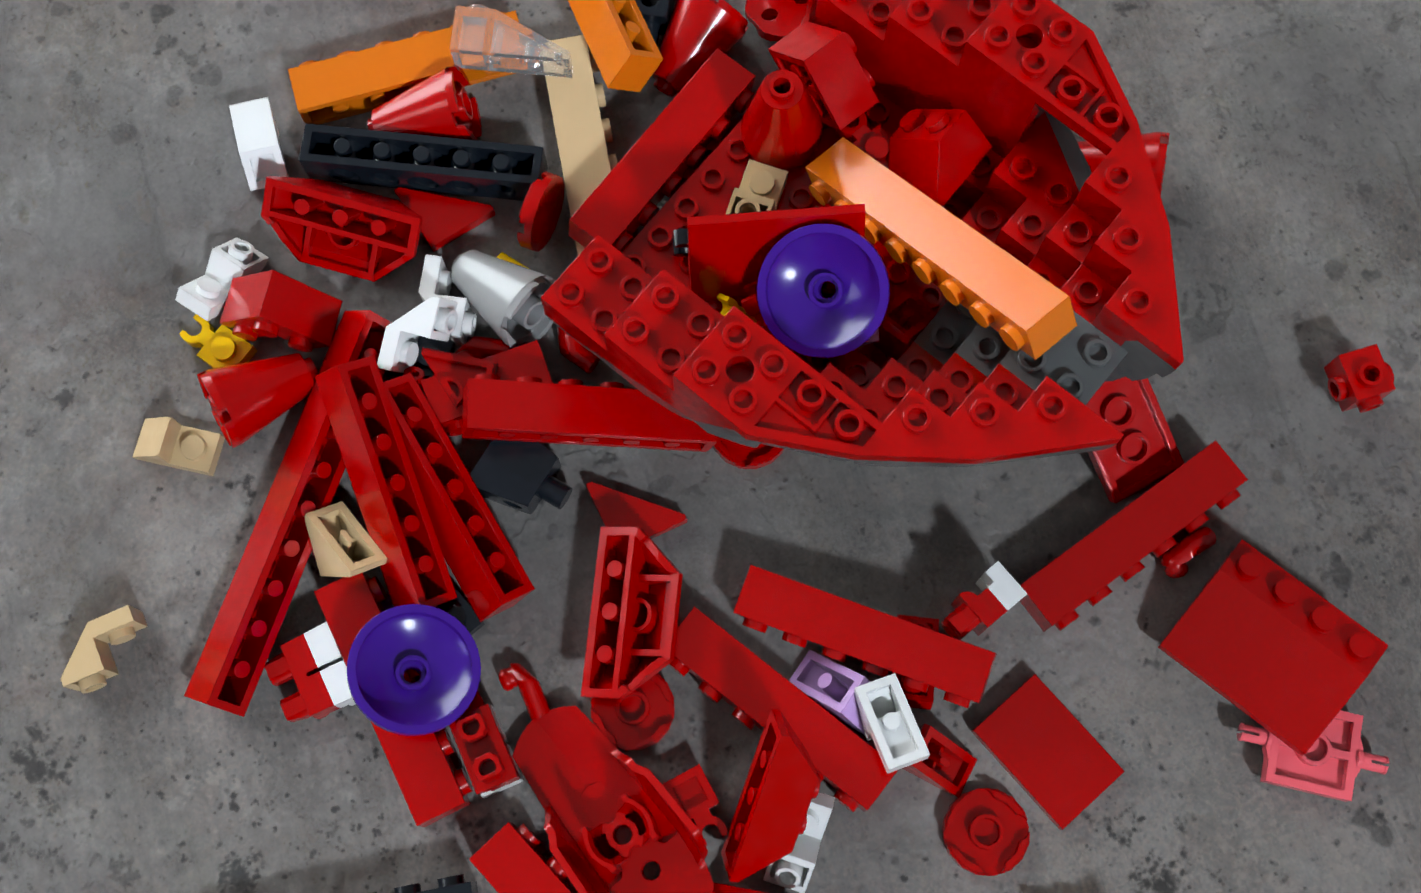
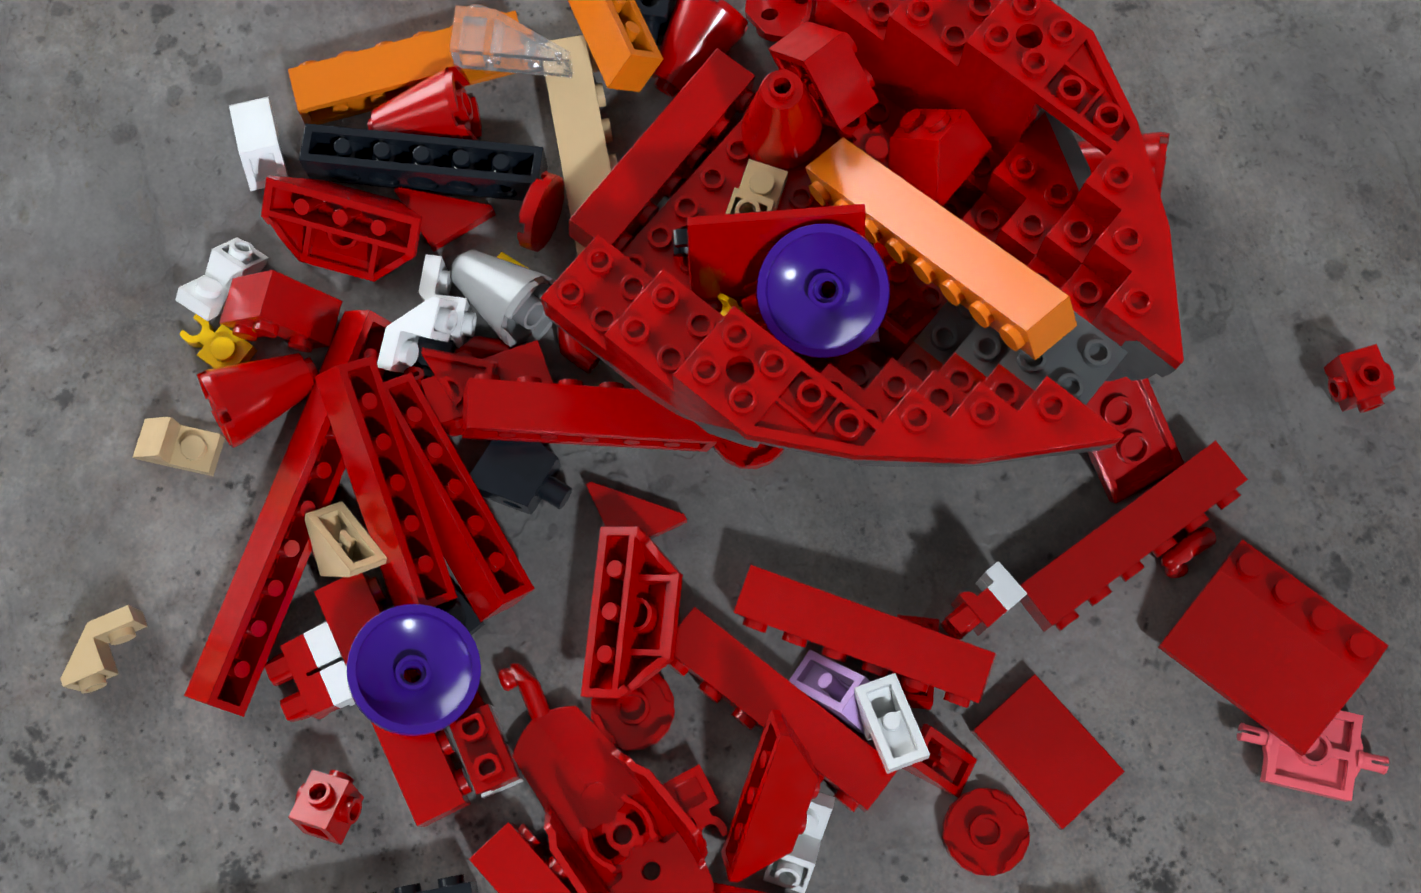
none -> red brick [288,769,364,845]

